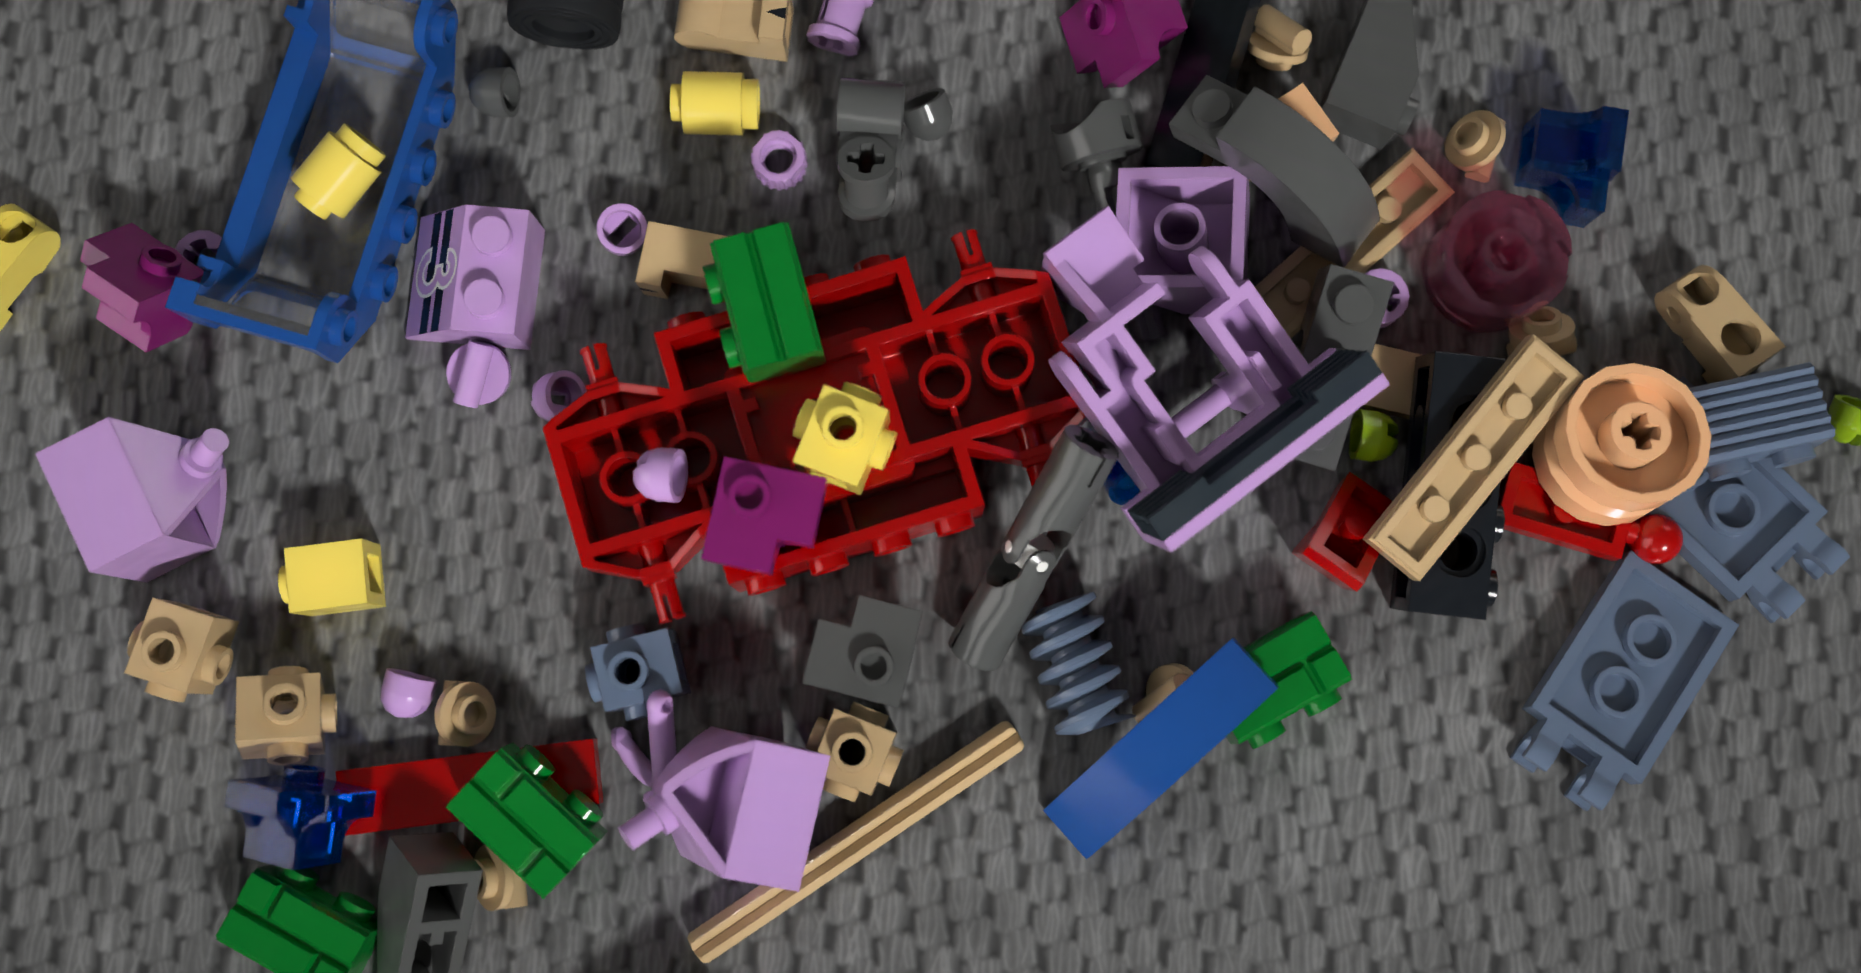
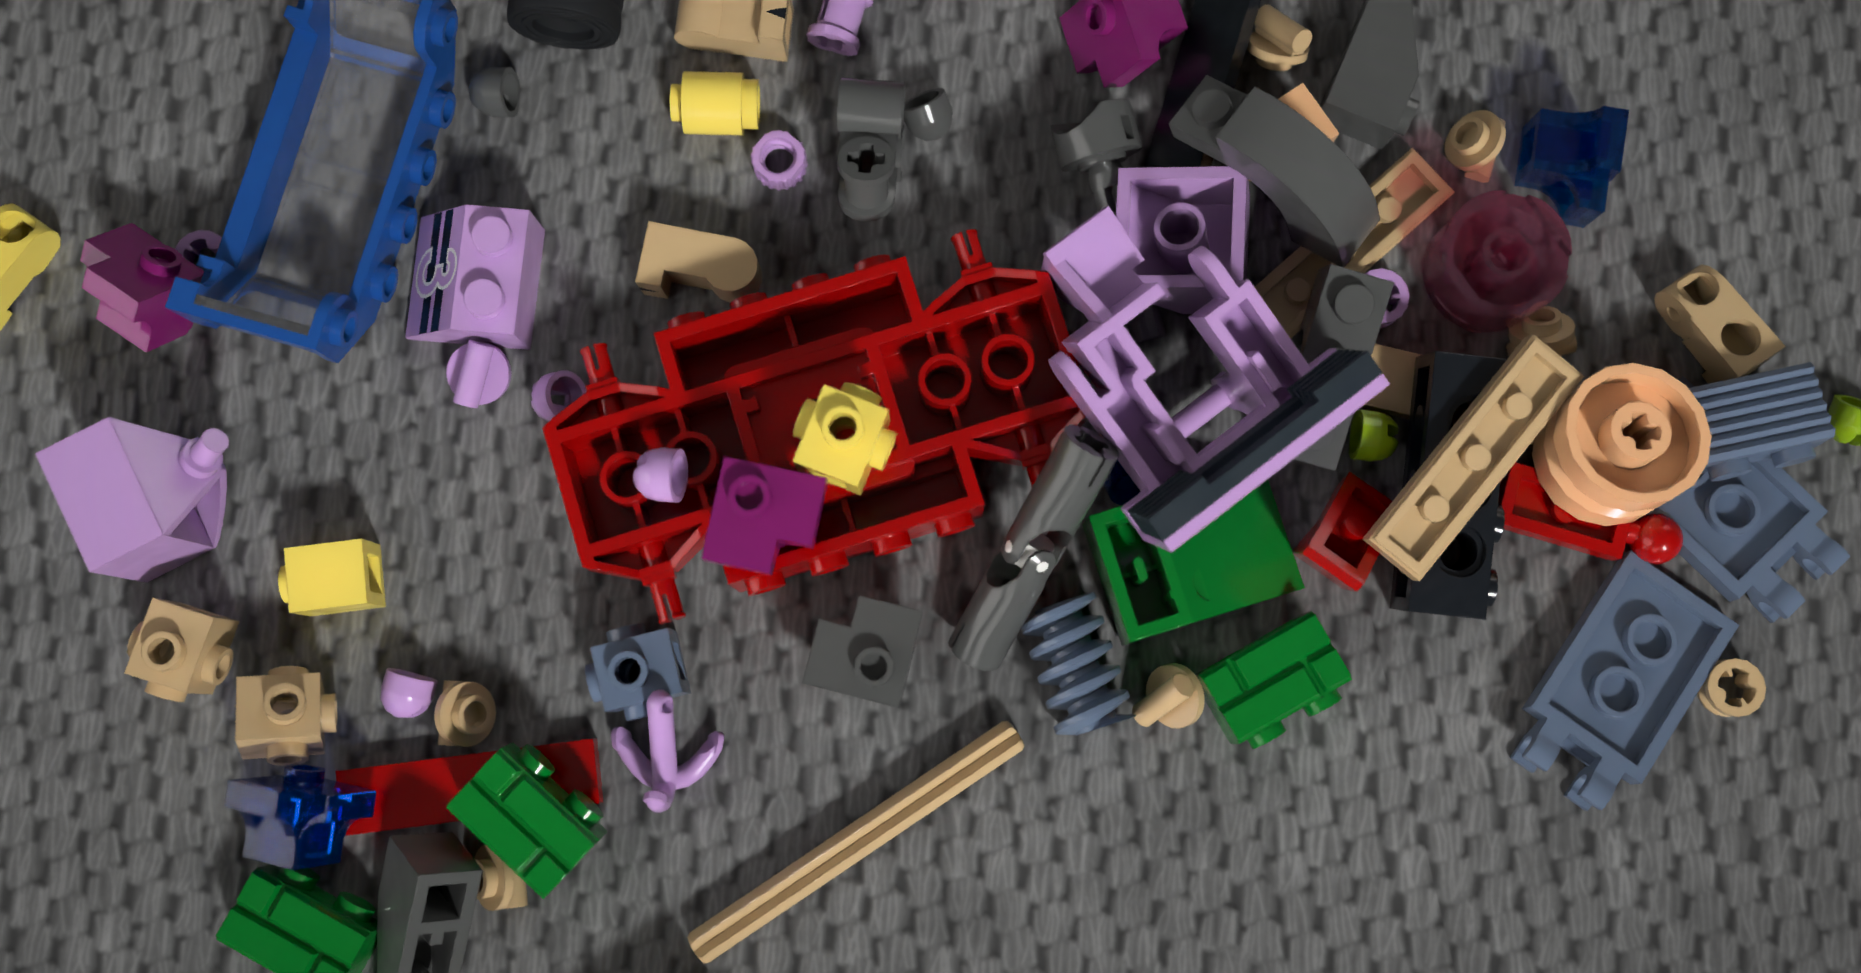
light yellow brick [291,123,386,220] -> none
lavender hinge [597,203,647,256] -> none
lavender piece [618,726,830,892] -> none
green brick [703,222,826,383] -> none
tan brick [806,701,904,802] -> none
blue slope [1043,637,1279,860] -> none
none -> green slope [1082,479,1305,646]
none -> tan bush [1697,658,1766,717]

